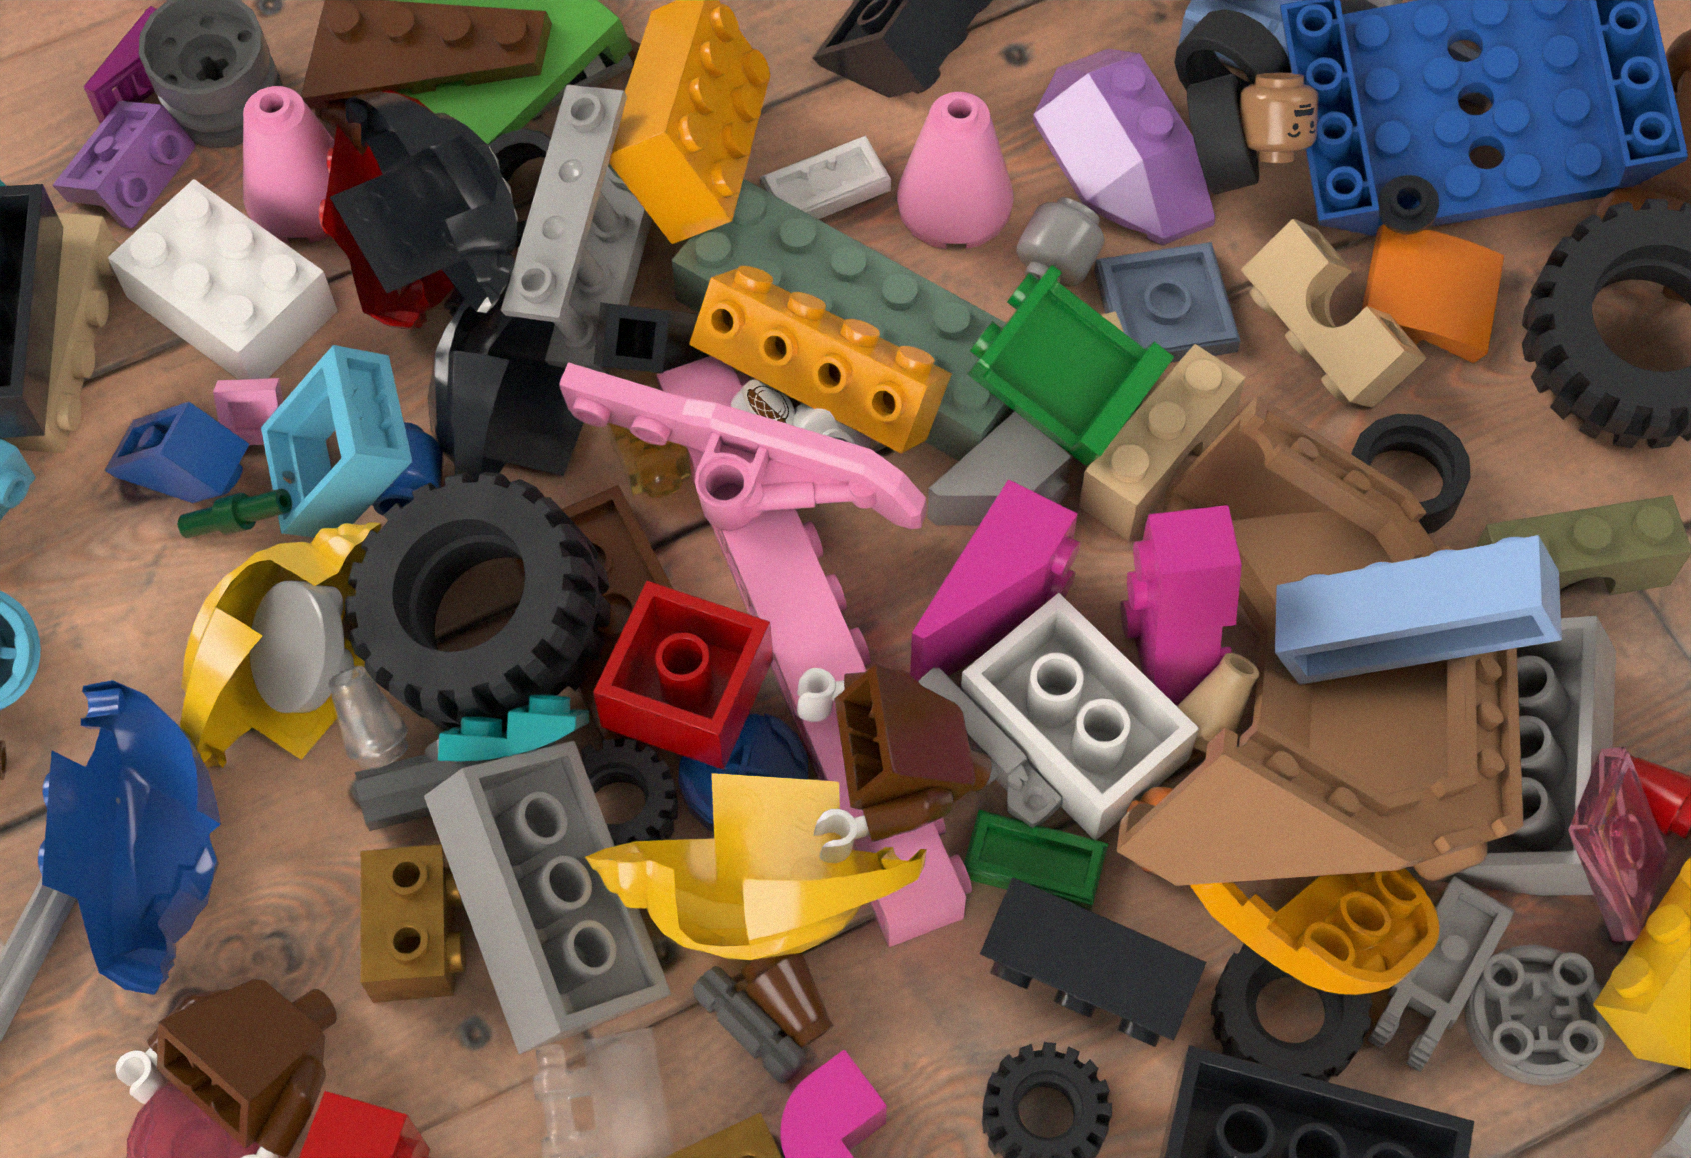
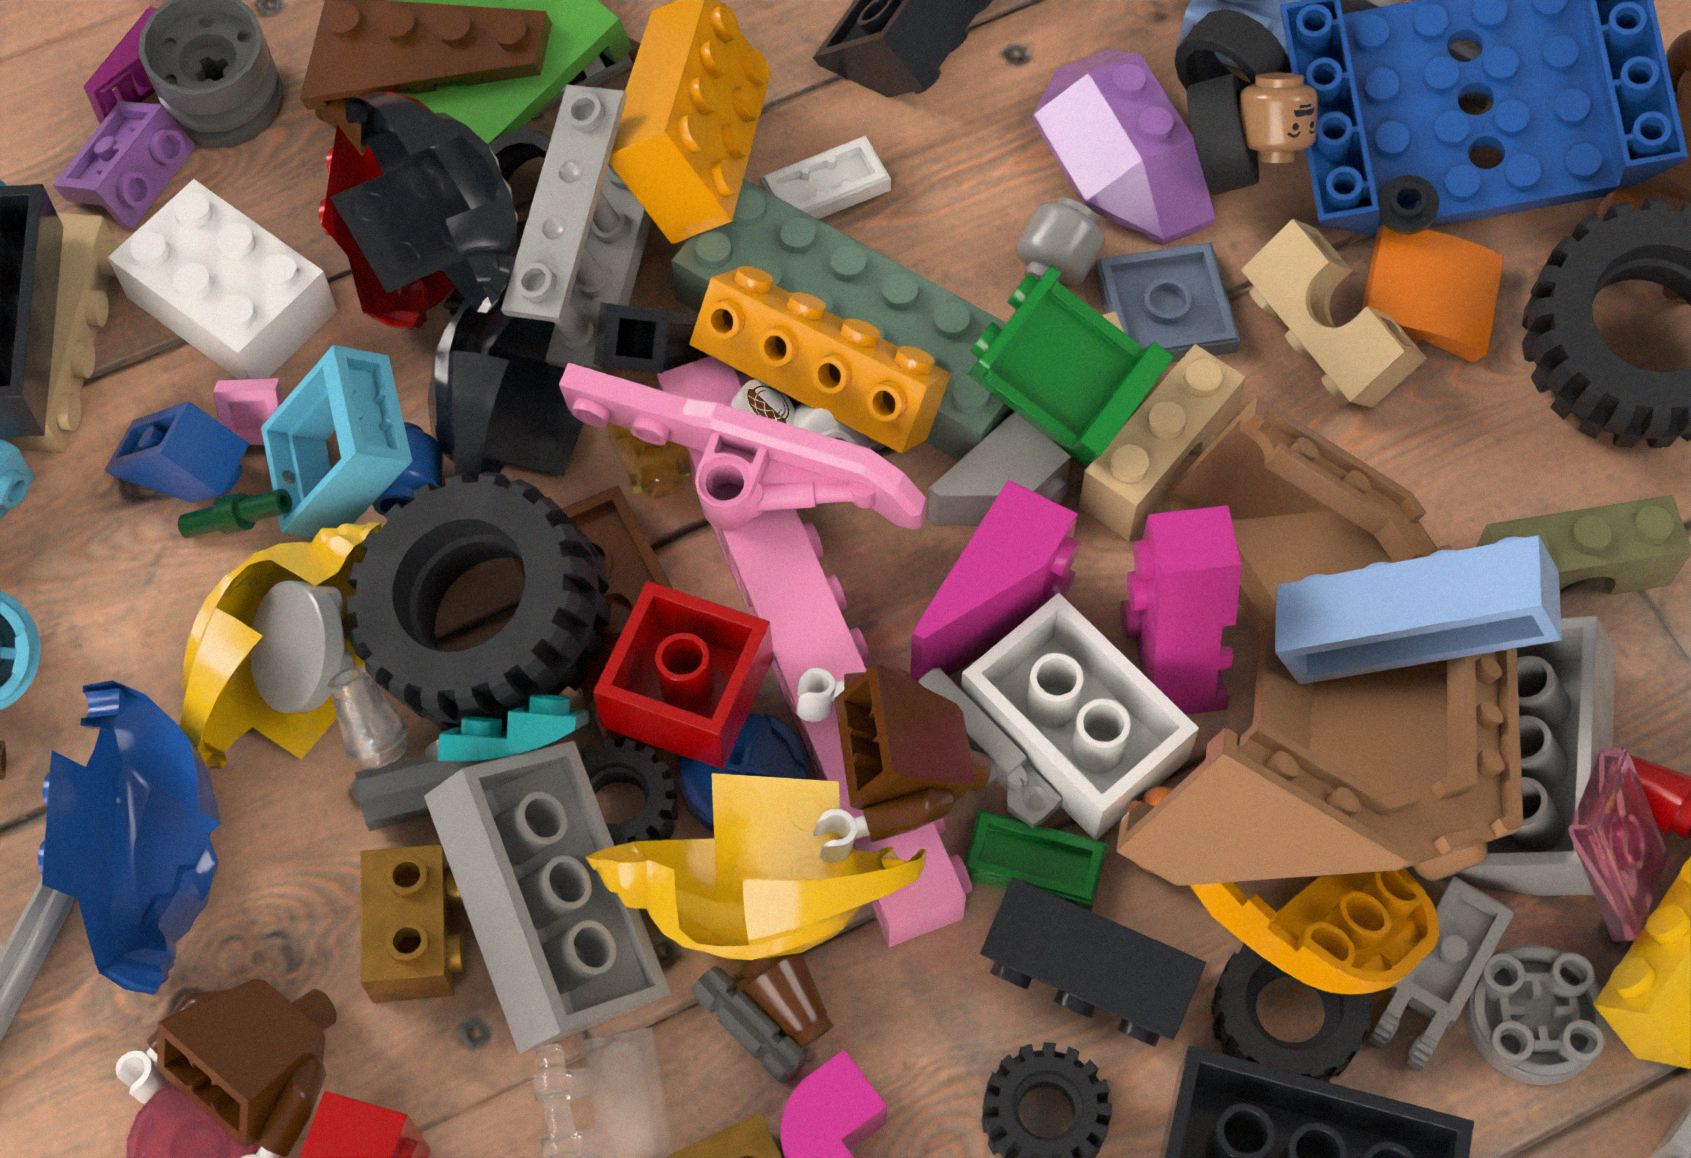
bright pink cone [243,86,334,243] -> none
bright pink cone [897,92,1013,249] -> none
tan cone [1177,653,1259,752] -> none
black tyre [1351,413,1471,534] -> none

